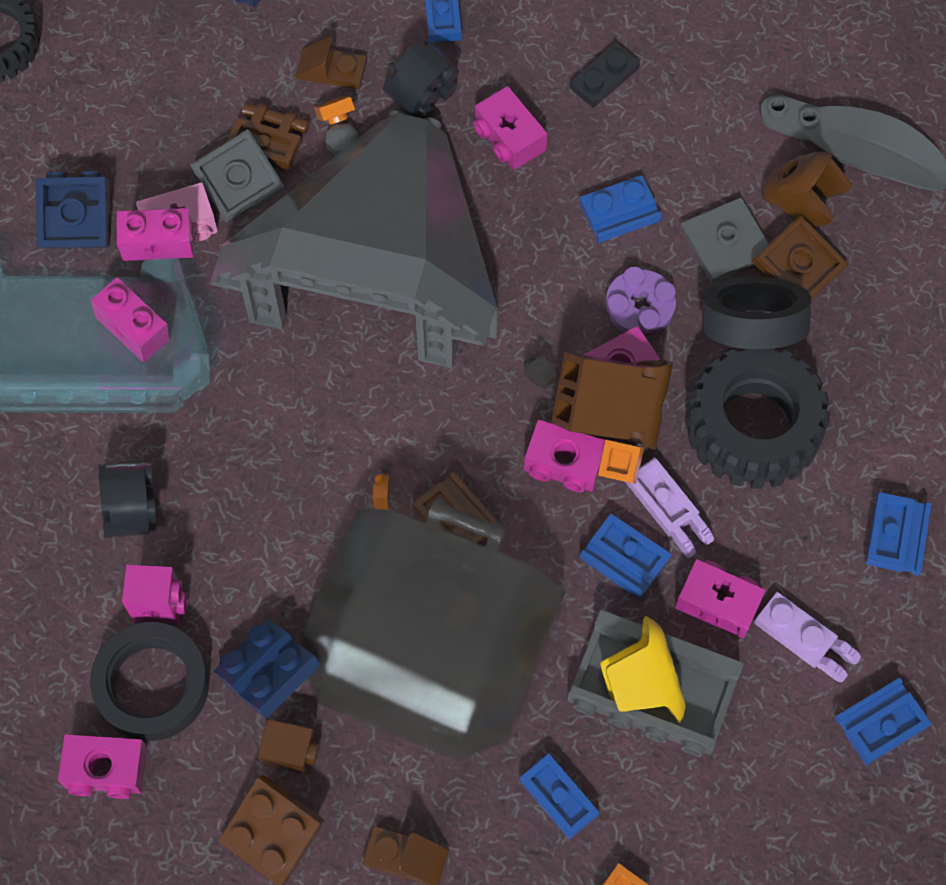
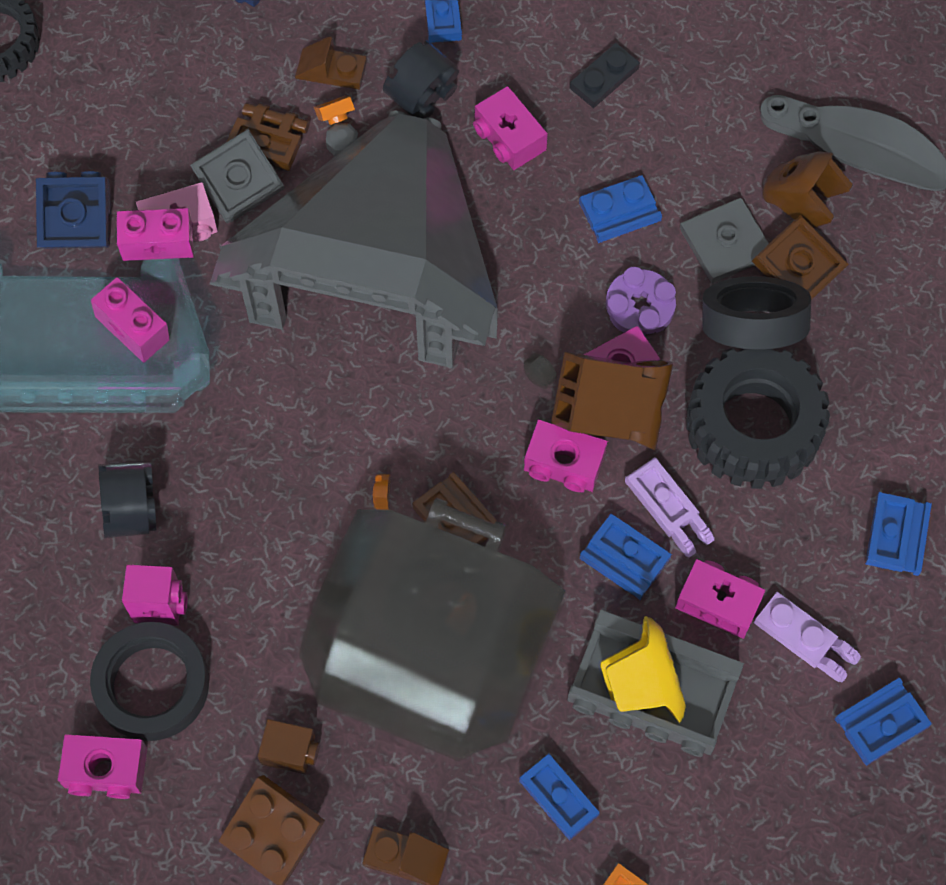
dark blue plate [214,619,321,719] -> none
orange plate [598,440,644,484] -> none

